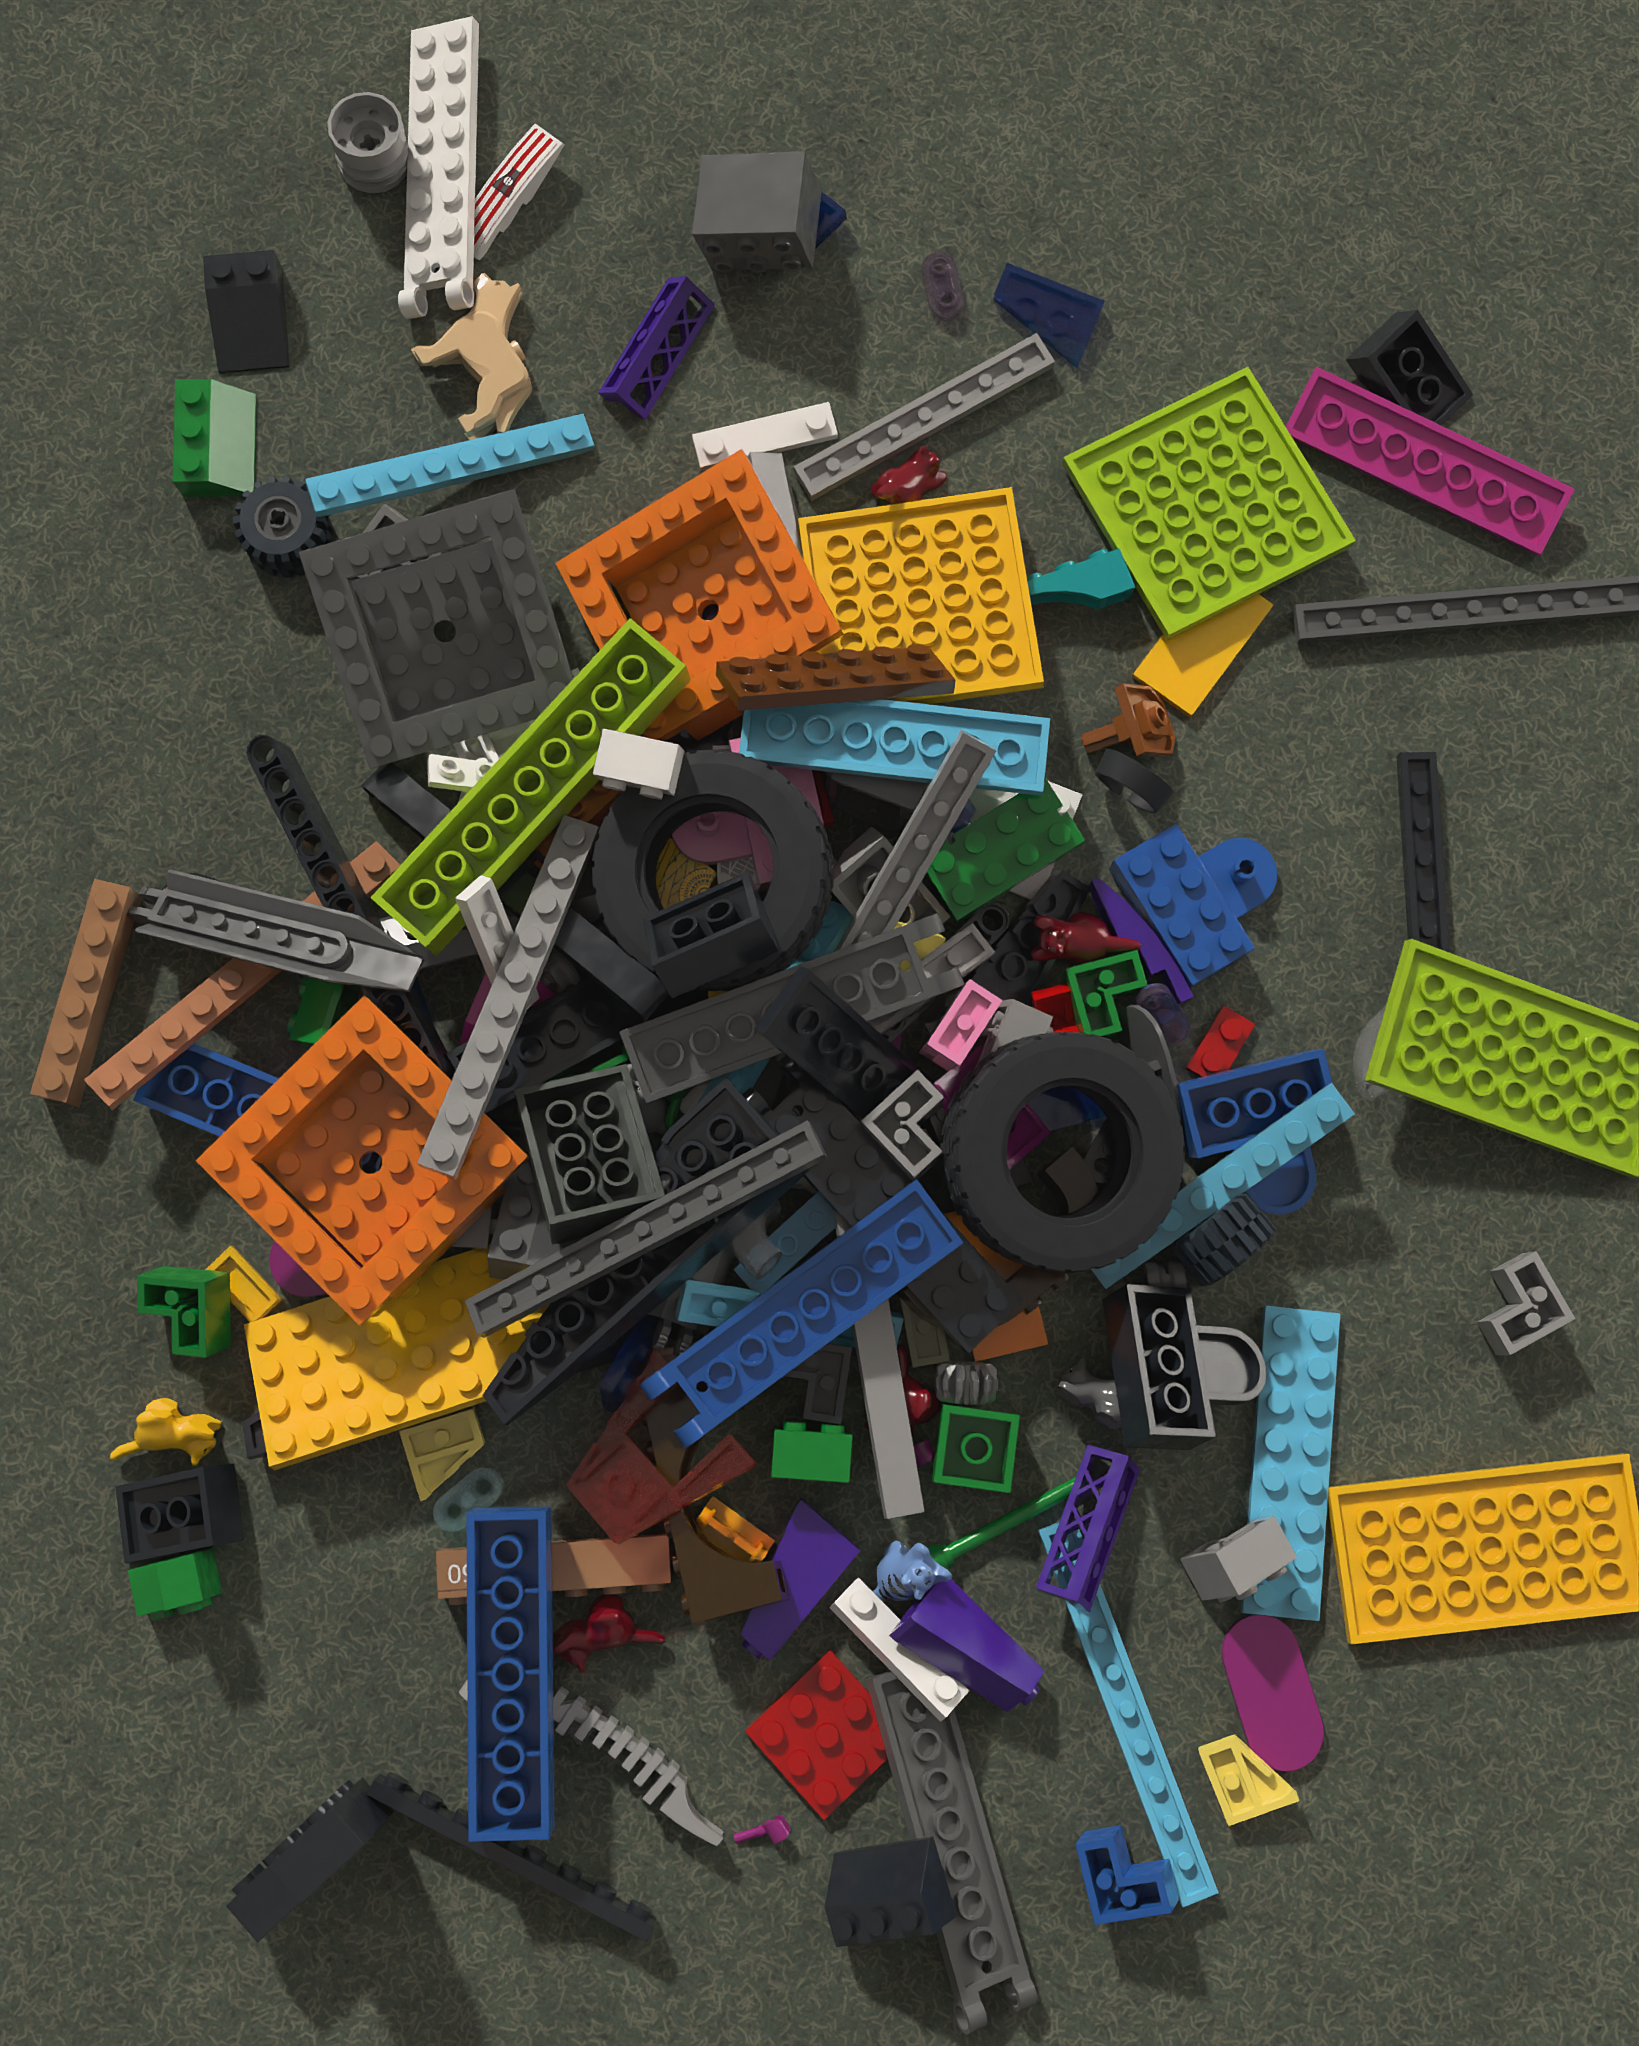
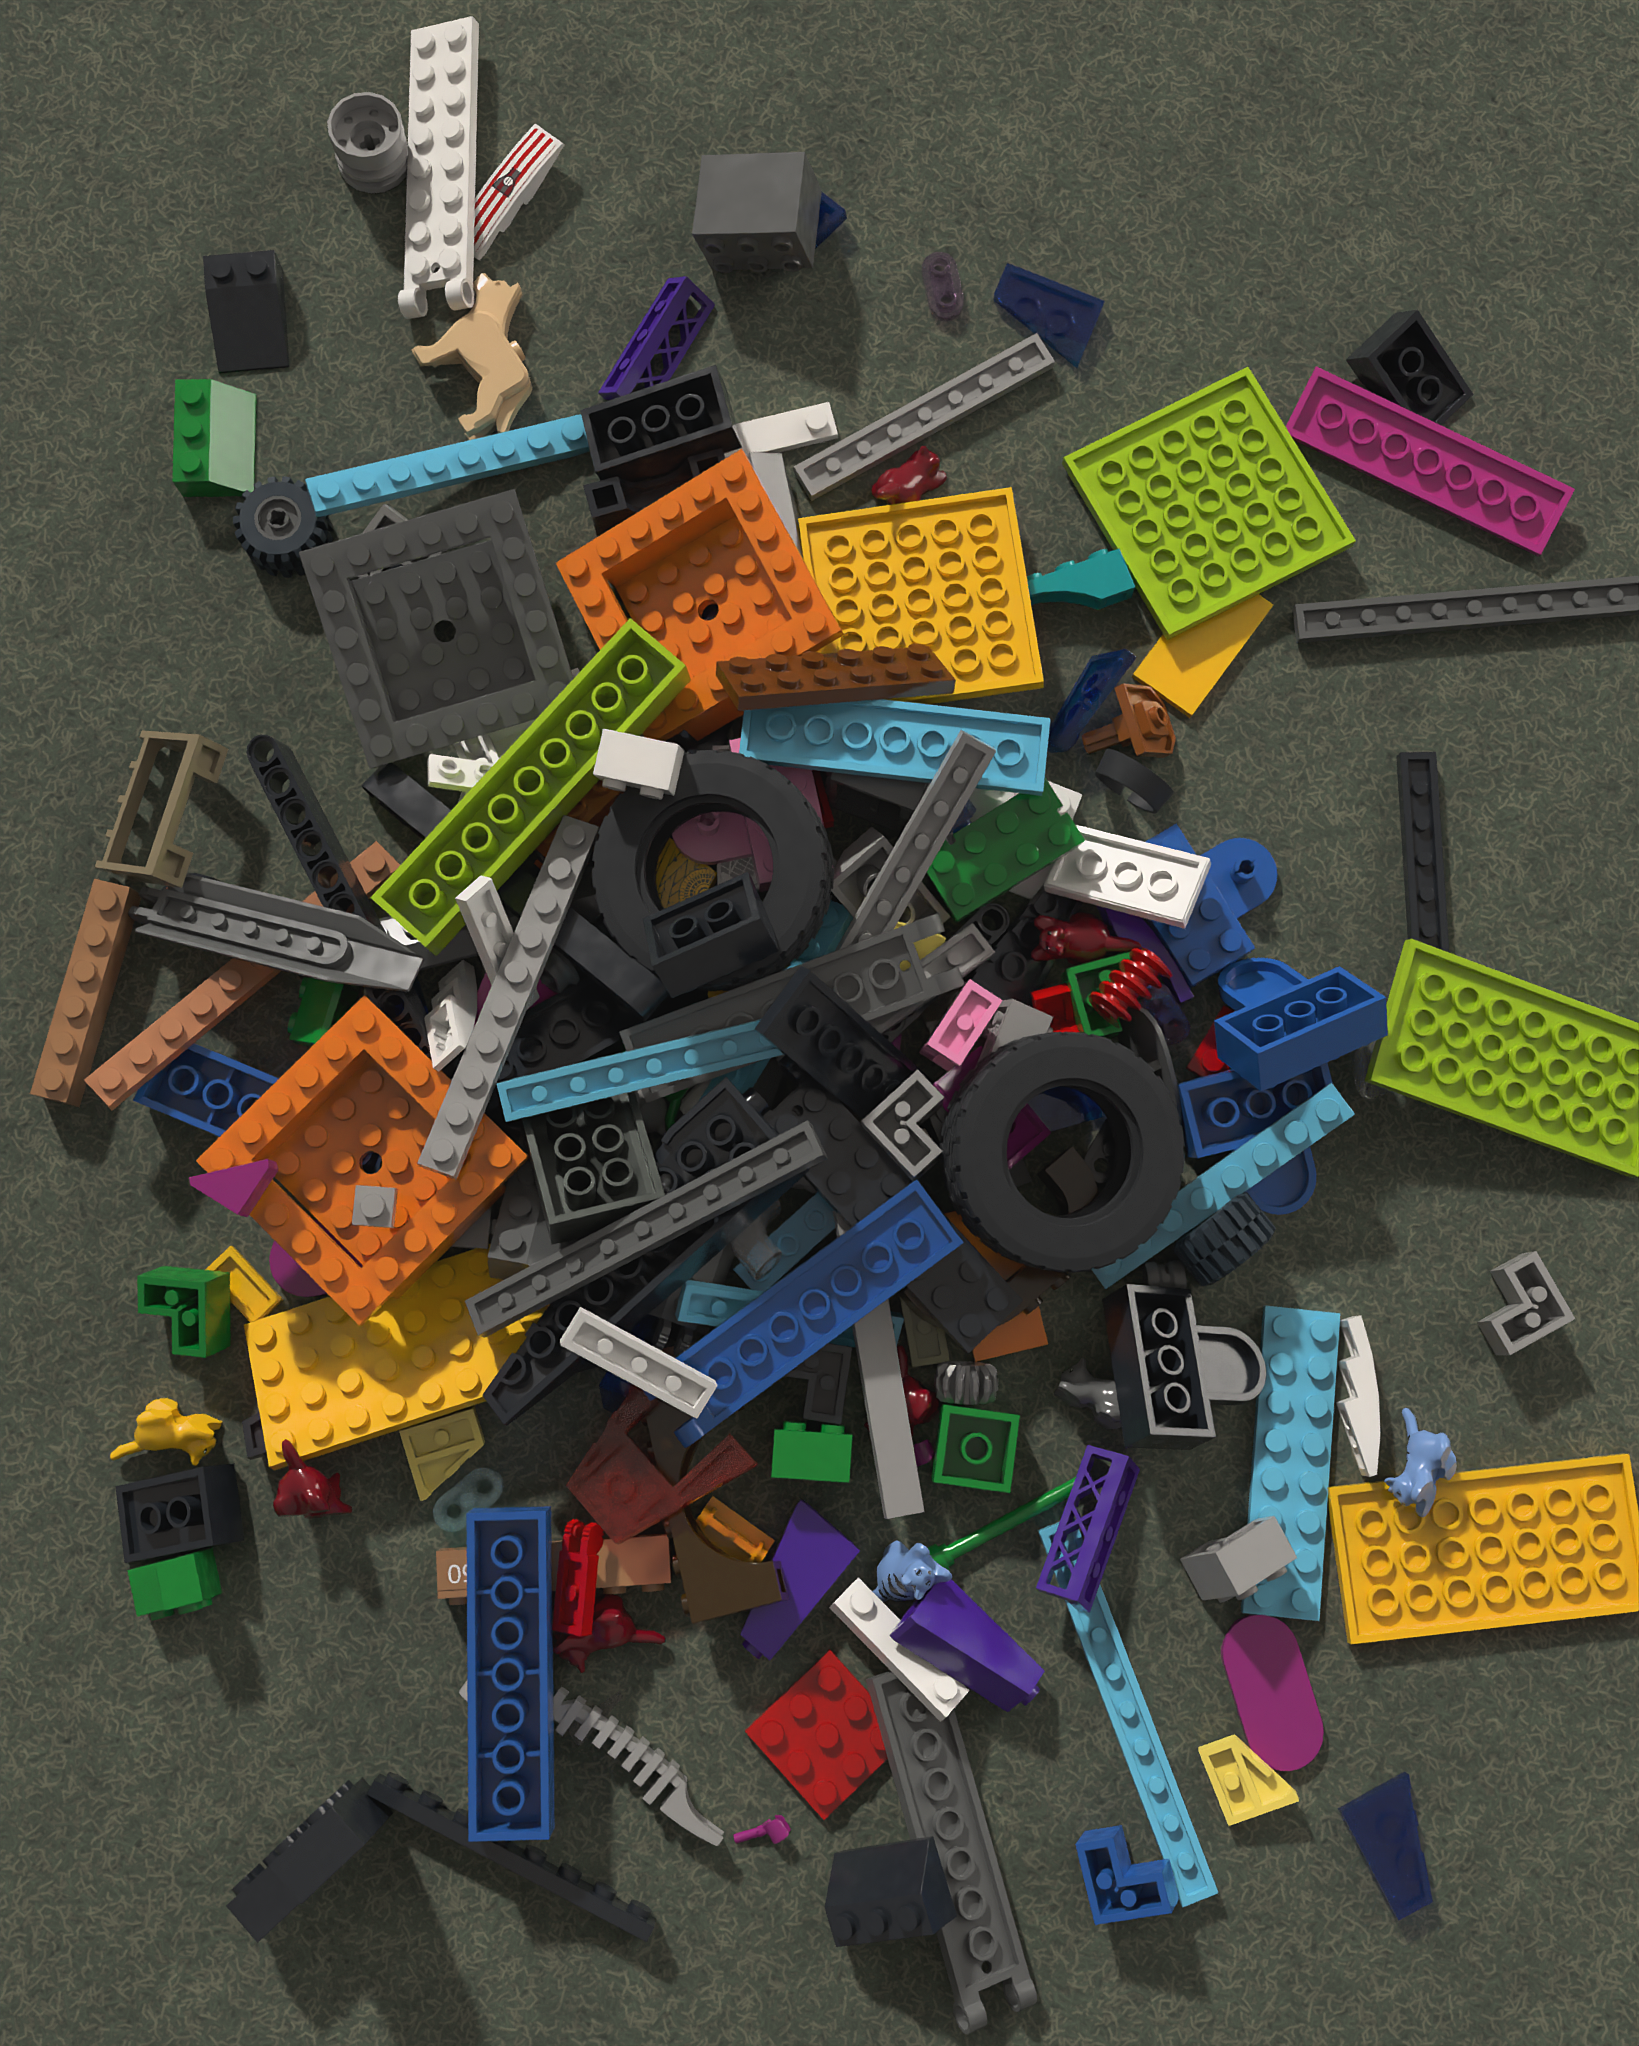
none -> dark tan hinge [94,730,228,888]
none -> magenta slope [189,1159,278,1217]
none -> dark red animal [273,1439,352,1519]
none -> light grey plate [352,1185,398,1228]
none -> white slope [424,960,477,1072]
none -> medium azure plate [497,1019,784,1122]
none -> red hinge [552,1519,604,1636]
none -> white plate [560,1307,717,1419]
none -> black brick [580,365,742,482]
none -> black arch [583,448,725,536]
none -> white tile [1044,825,1211,929]
none -> clear blue wing [1047,649,1137,753]
none -> red piece [1088,947,1173,1028]
none -> blue brick [1214,958,1388,1092]
none -> white slope [1336,1315,1380,1477]
none -> clear blue wing [1338,1772,1433,1920]
none -> medium blue animal [1385,1408,1457,1517]

